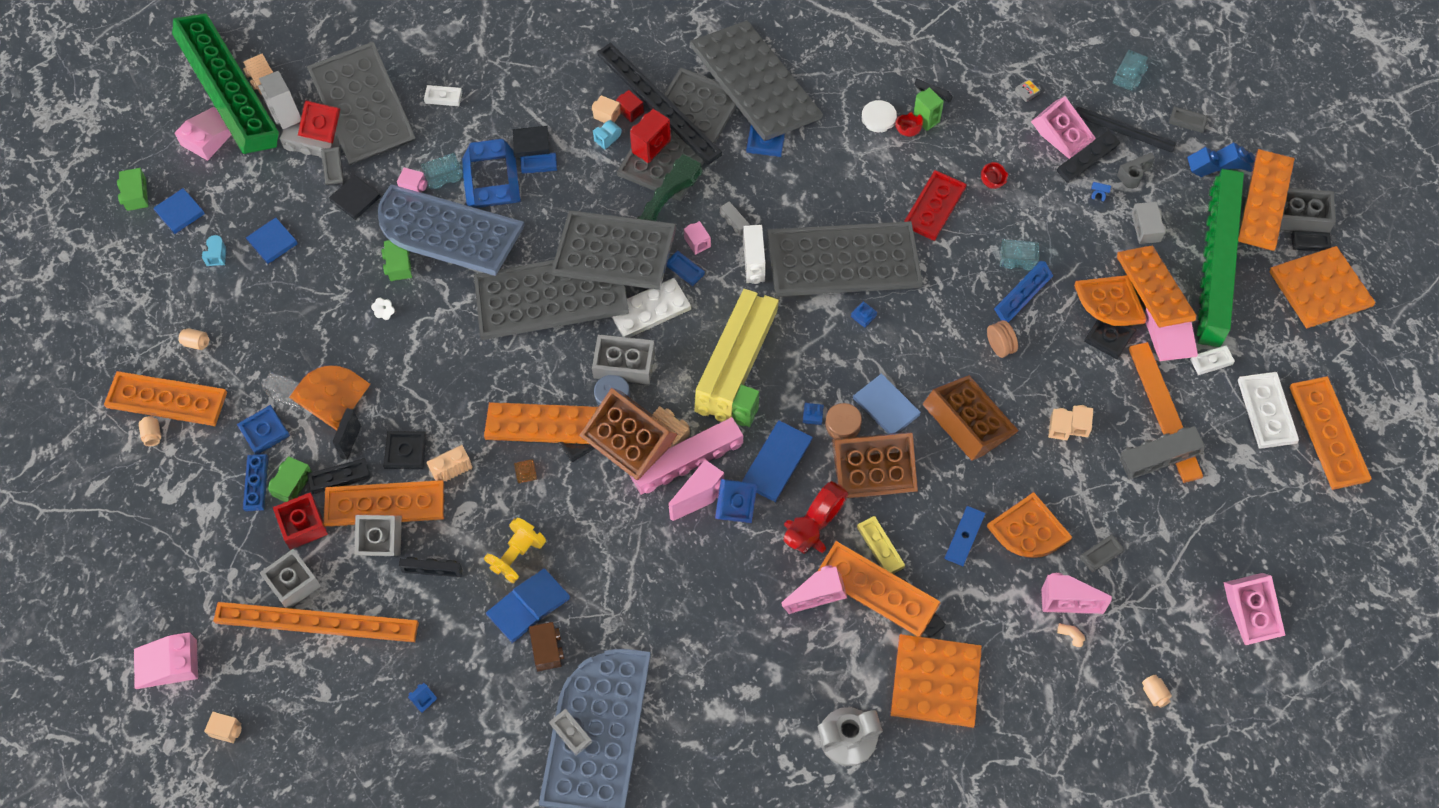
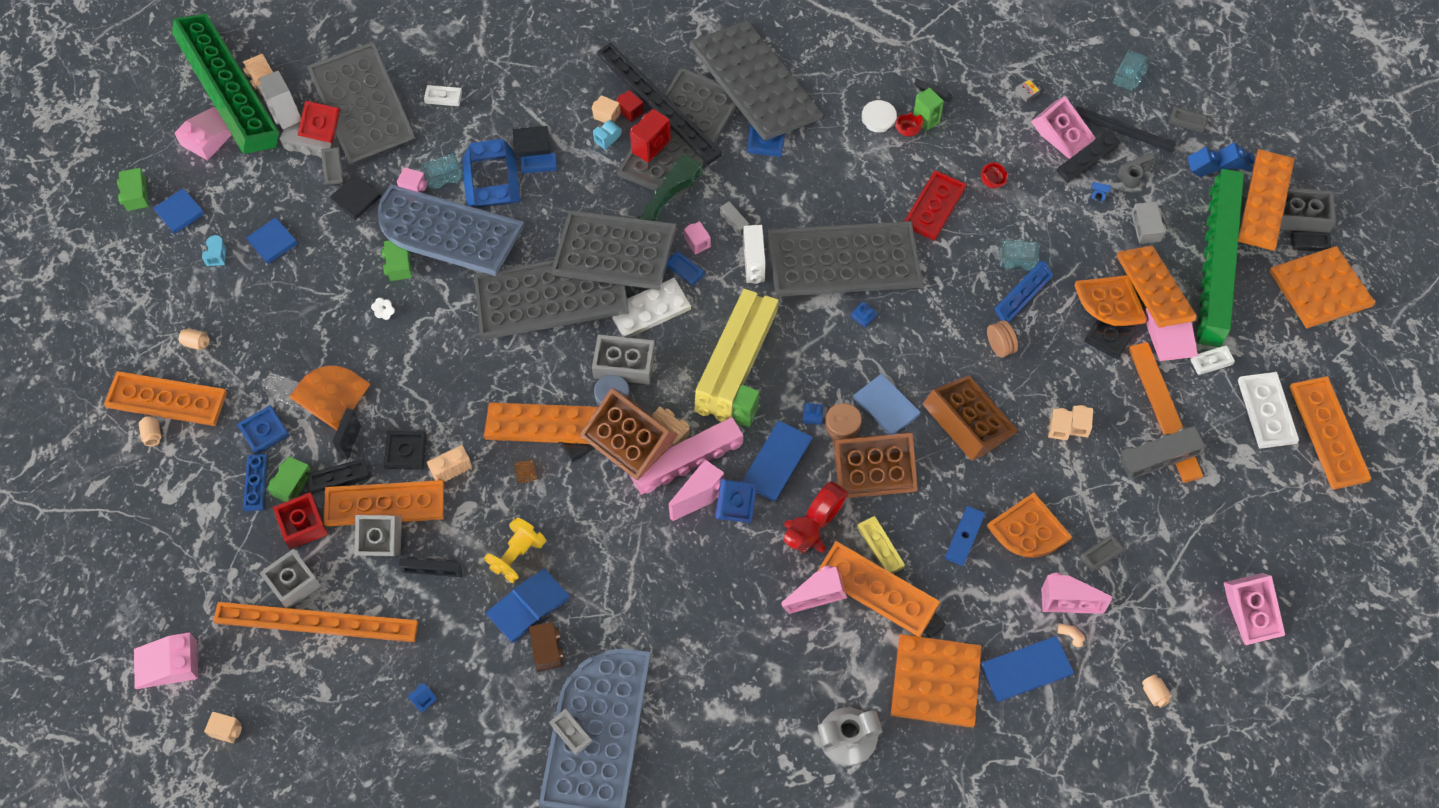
none -> blue tile [981,636,1074,703]

